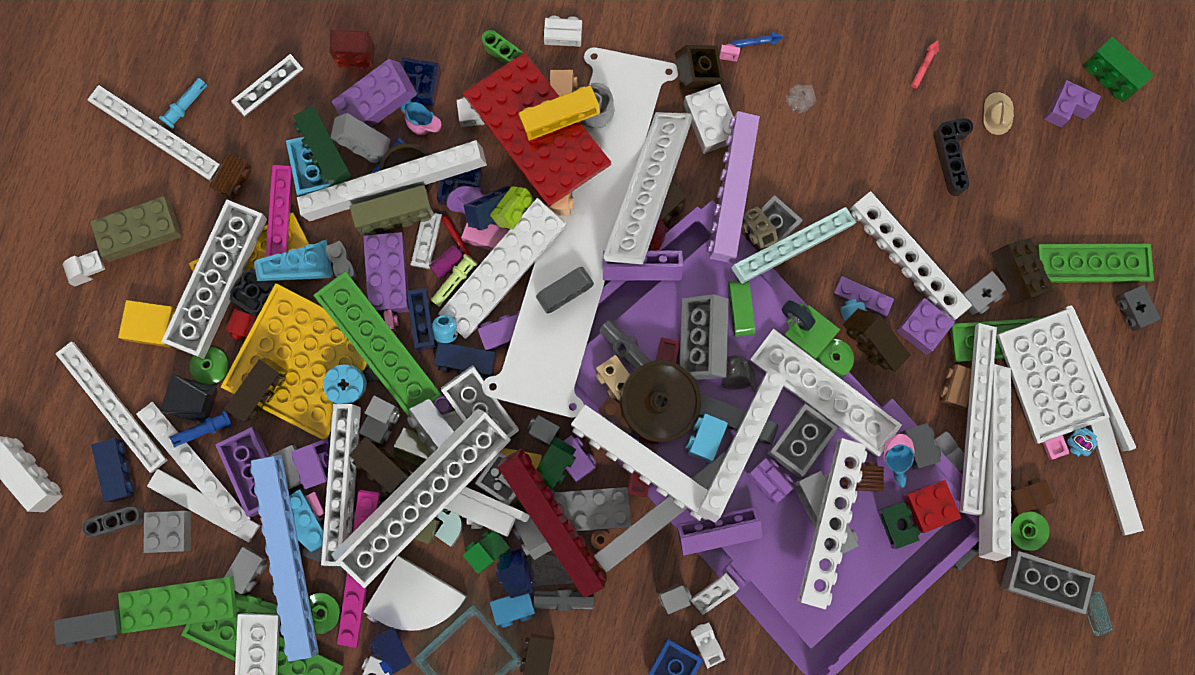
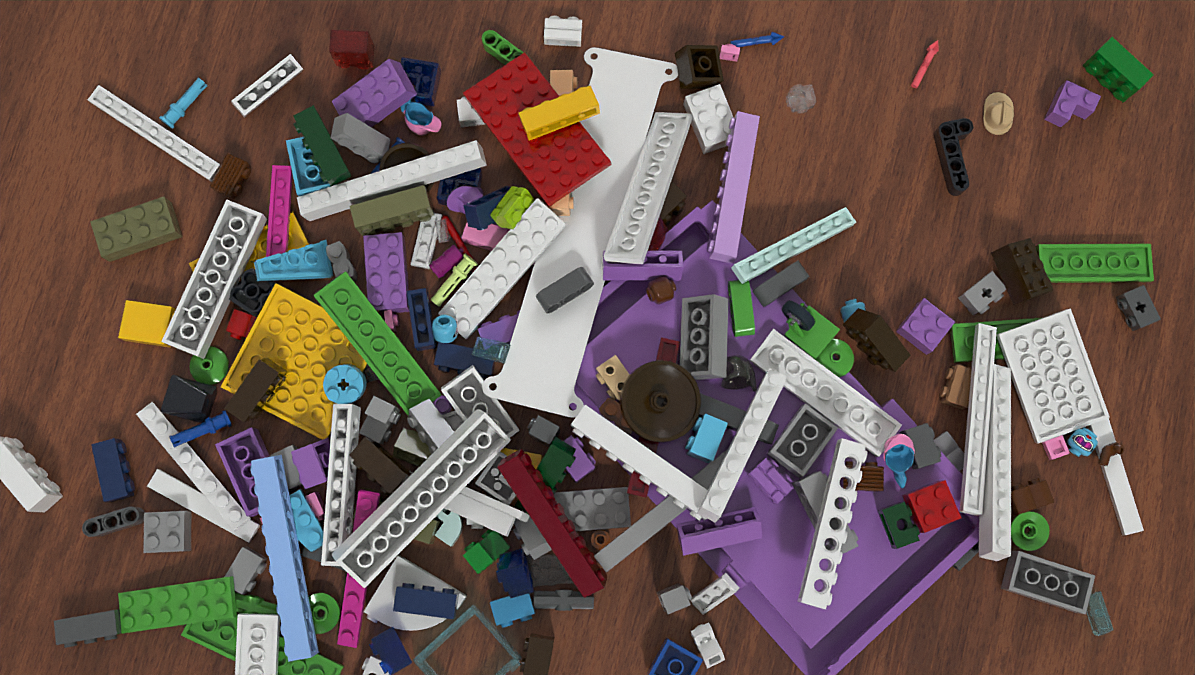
white plate [56,342,168,473] -> none
white brick [63,250,105,286] -> none
light grey brick [582,83,615,128] -> none
dark grey piece [599,319,651,369] -> none
dark tan brick [742,206,779,250] -> none
light grey brick [761,195,803,241] -> none
medium lavender plate [833,276,894,317] -> none
white brick [850,191,972,320] -> none
white tile [1059,305,1136,452] -> none
none -> dark blue brick [393,583,459,619]
none -> clear pin [434,219,451,243]
none -> clear light blue tile [472,337,511,364]
none -> reddish brown head [646,276,676,305]
none -> dark grey beam [752,260,810,308]
none -> reddish brown arm [1098,442,1124,466]

